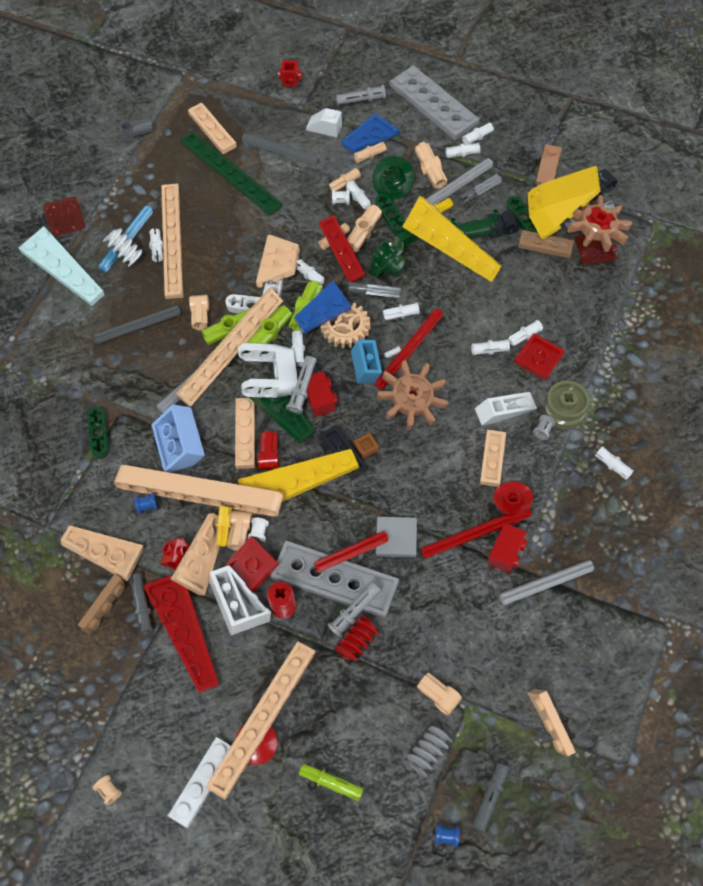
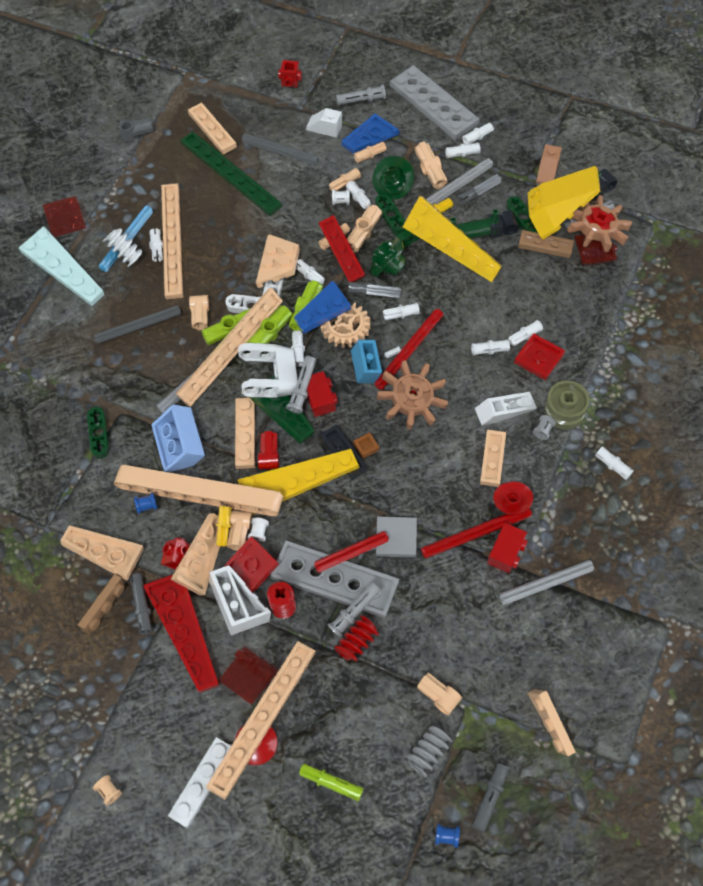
none -> clear red hinge [218,647,278,705]

